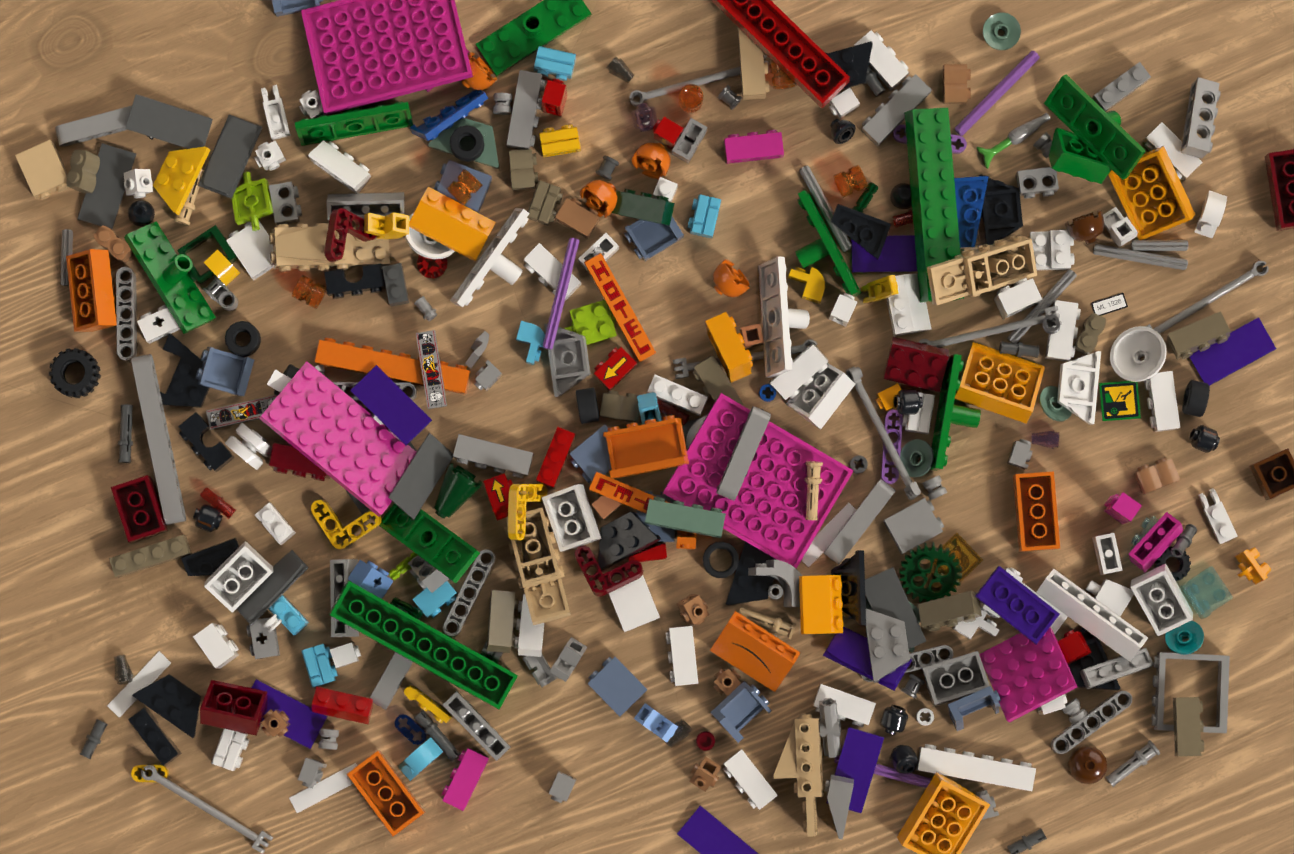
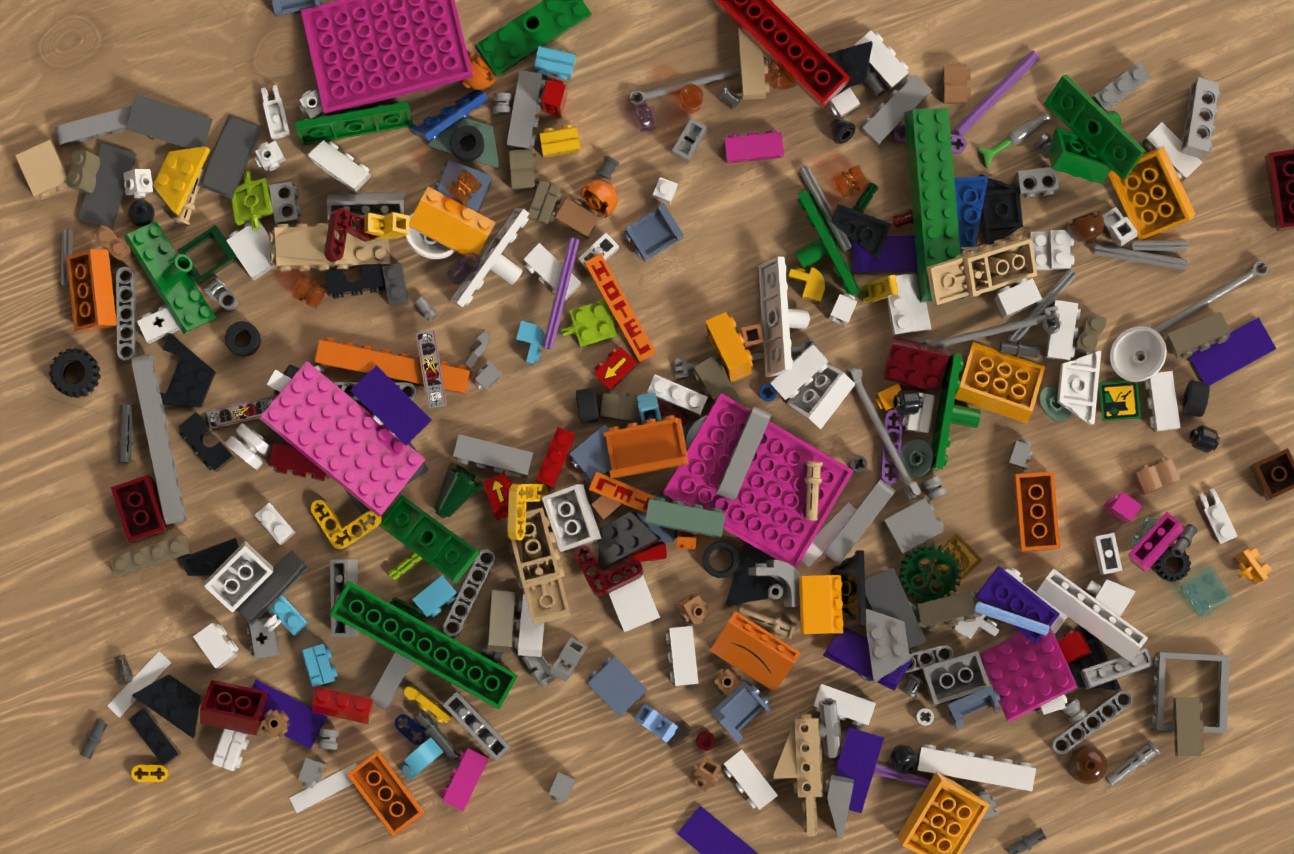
light grey hinge [141,765,273,854] -> none
black head [193,504,223,532] -> none
sand blue panel [196,347,255,396] -> none
clear red axle [200,487,236,519] -> none
yellow brick [204,249,240,286] -> none
white brick [330,642,361,668] -> none
medium blue brick [348,560,393,599] -> none
dark grey piece [388,433,453,519] -> none
light grey brick [408,555,449,593] -> none
red gear [417,255,448,279] -> none
light grey wing [544,324,591,397] -> none
clear smoke cone [606,56,635,83] -> none
dark green brick [612,189,675,226] -> none
orange cylinder [632,143,670,179] -> none
red brick [653,117,684,150] -> none
medium azure brick [687,194,721,239] -> none
orange cylinder [713,259,750,297] -> none
black head [880,705,908,735] -> none
black brick [890,183,912,209] -> none
sand green dish [983,13,1021,50] -> none
cone [1032,430,1060,449] -> none
white sticker [1091,293,1128,316] -> none
white brick [1130,563,1193,636] -> none
teal dish [1165,620,1204,655] -> none
white brick [1194,190,1227,238] -> none
none -> connector [447,253,481,285]
none -> light blue axle [974,602,1050,635]

